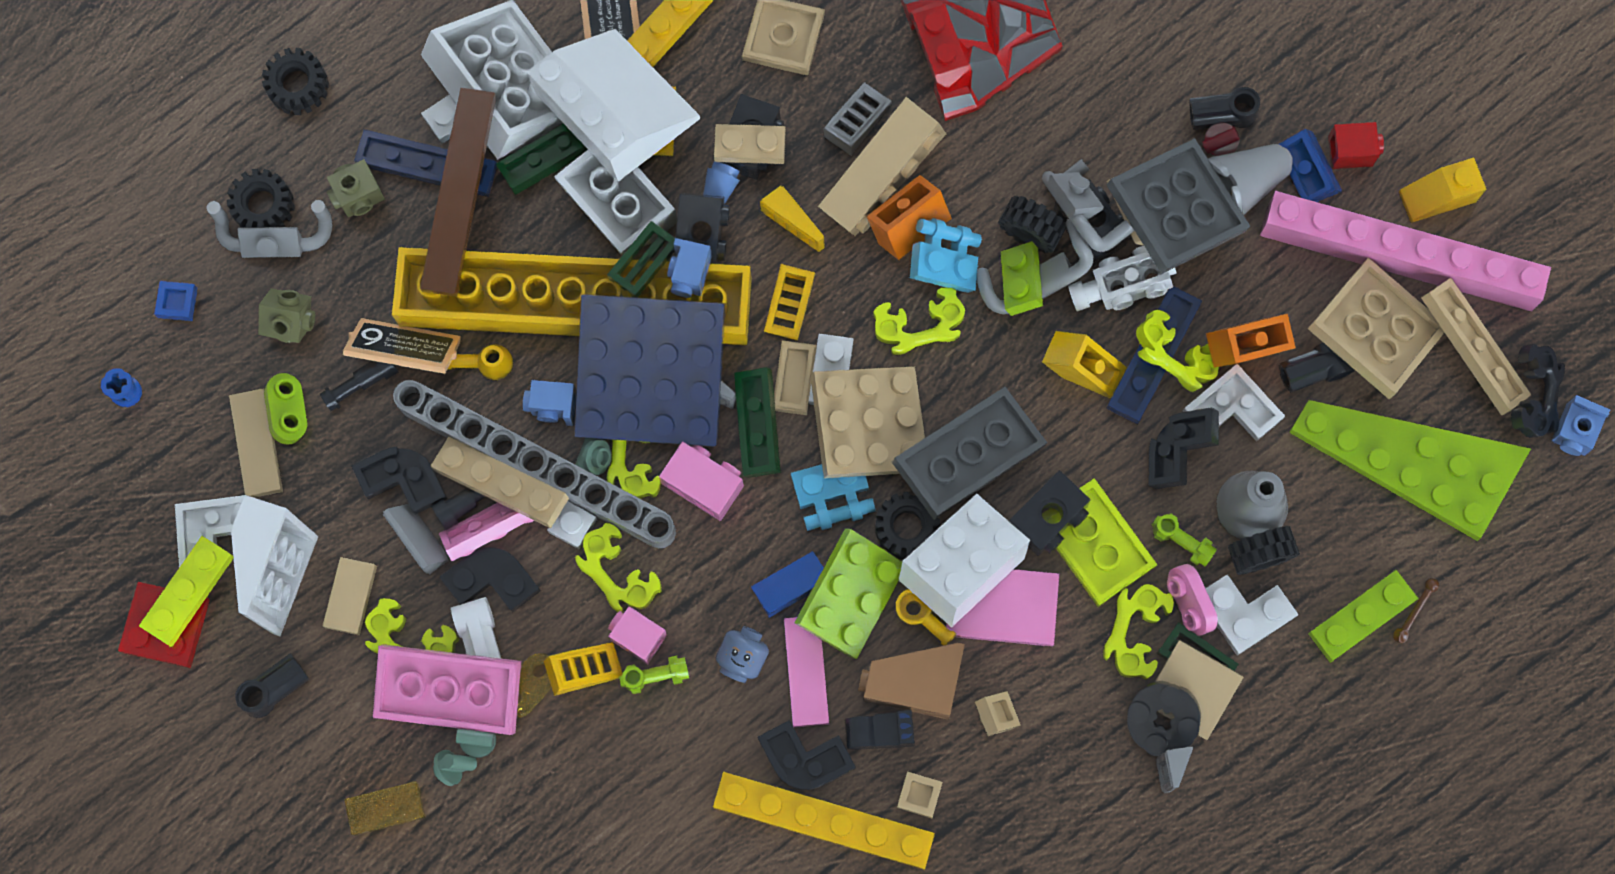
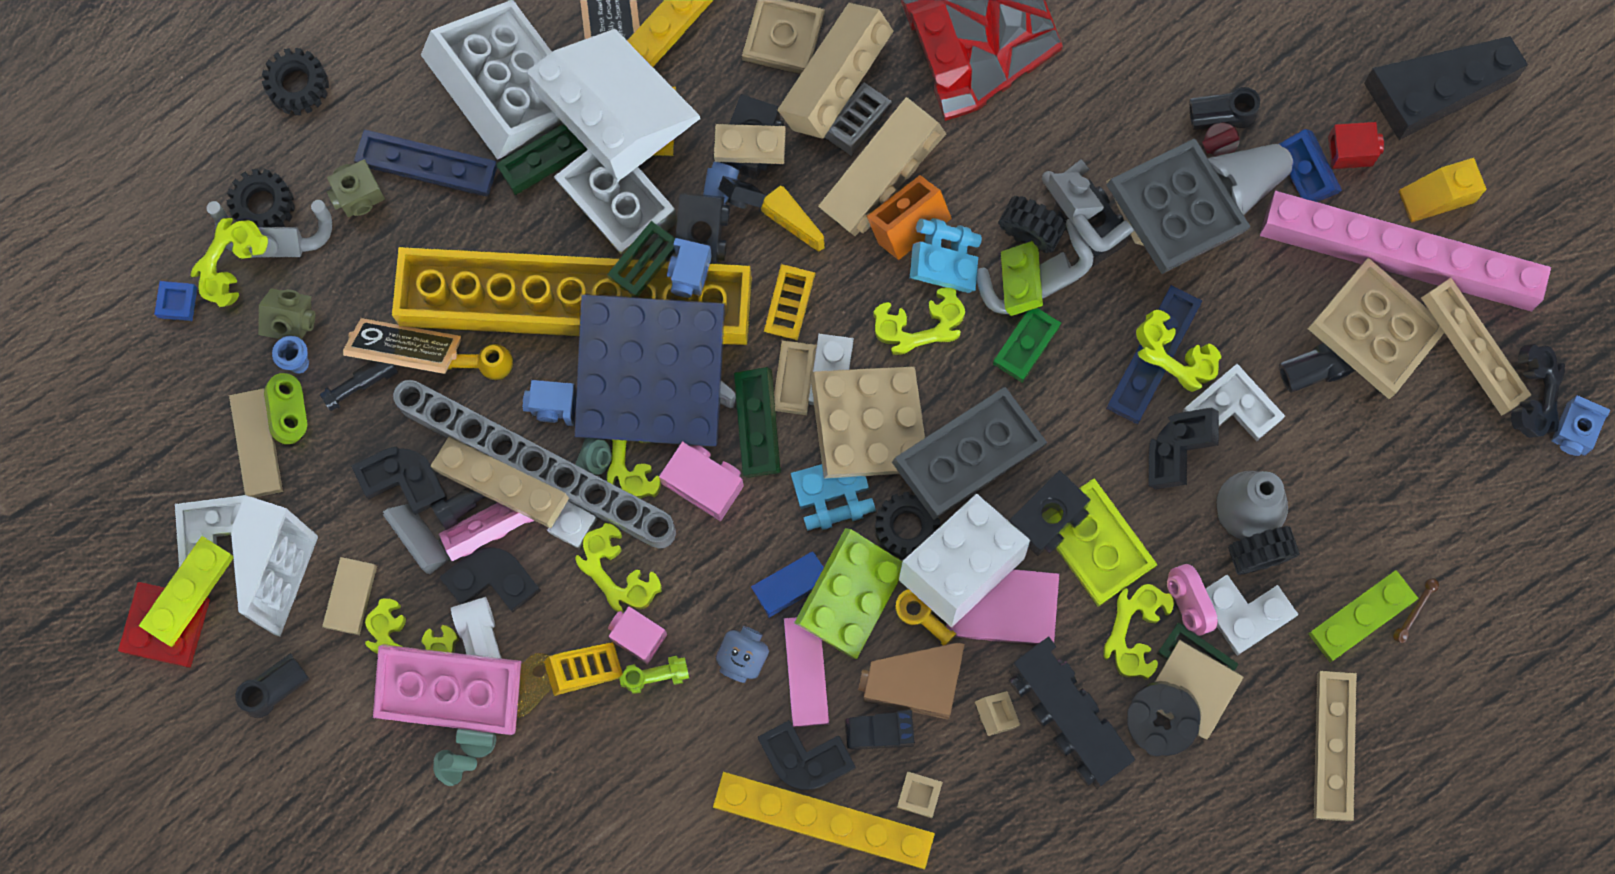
blue bush [101,368,142,407] -> none
clear yellow plate [344,781,425,836] -> none
reddish brown tile [420,88,497,297] -> none
white plate [421,94,457,144] -> none
yellow slope [1042,331,1127,398] -> none
white brick [1068,246,1177,311] -> none
lime bar [1151,513,1217,567] -> none
light grey slope [1156,747,1193,794] -> none
orange brick [1206,314,1296,368] -> none
lime wing [1289,400,1531,541] -> none
none -> neon yellow helmet [191,218,268,307]
none -> medium blue cone [272,336,309,373]
none -> black plate [718,176,766,209]
none -> tan brick [778,3,894,139]
none -> green plate [993,308,1061,383]
none -> black wedge [1009,636,1136,789]
none -> tan plate [1314,671,1357,821]
none -> black wedge [1364,36,1528,140]

